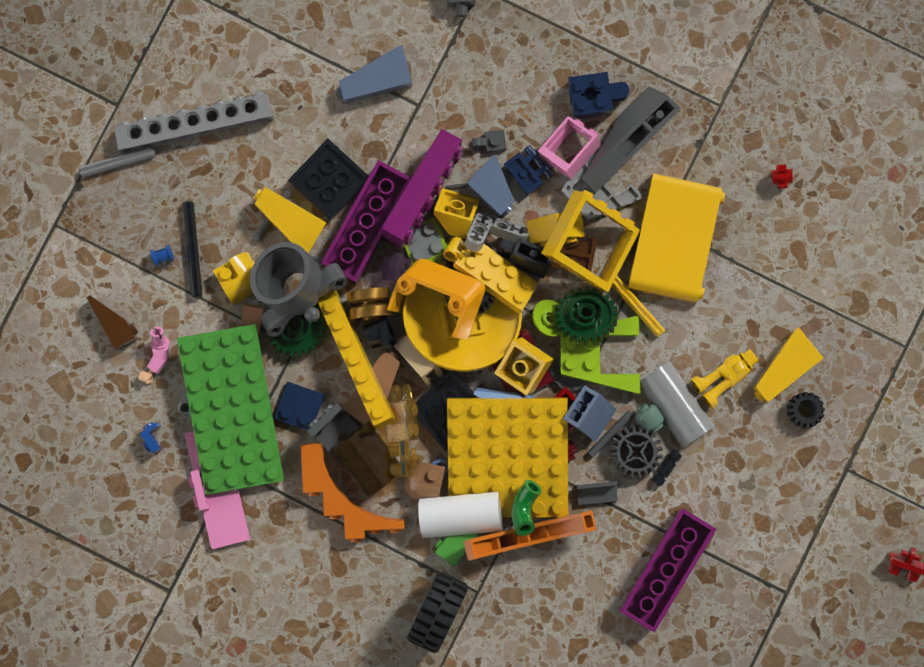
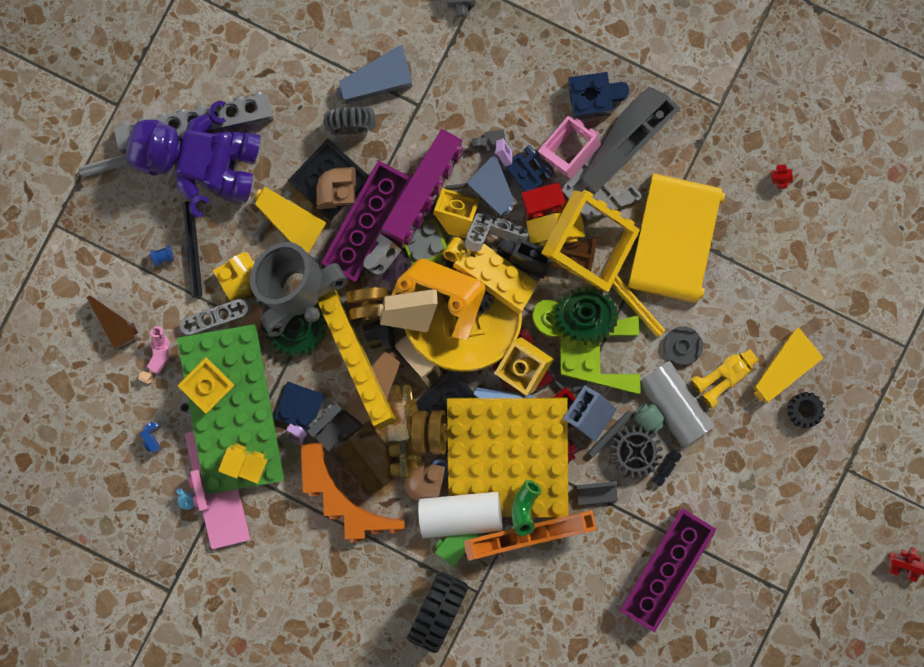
none -> dark purple piece [126,101,261,218]
none -> medium azure piece [176,488,195,510]
none -> yellow plate [178,357,235,414]
none -> light grey beam [180,299,252,335]
none -> yellow brick [218,443,268,484]
none -> lavender plate [284,424,307,447]
none -> medium nougat brick [316,167,356,209]
none -> dark grey gear [323,106,376,135]
none -> light grey leg [364,234,401,276]
none -> tan slope [377,290,437,332]
none -> pearl gold wheel [411,411,448,454]
none -> lavender plate [494,138,512,167]
none -> red brick [521,182,566,221]
none -> dark grey tile [663,326,703,366]

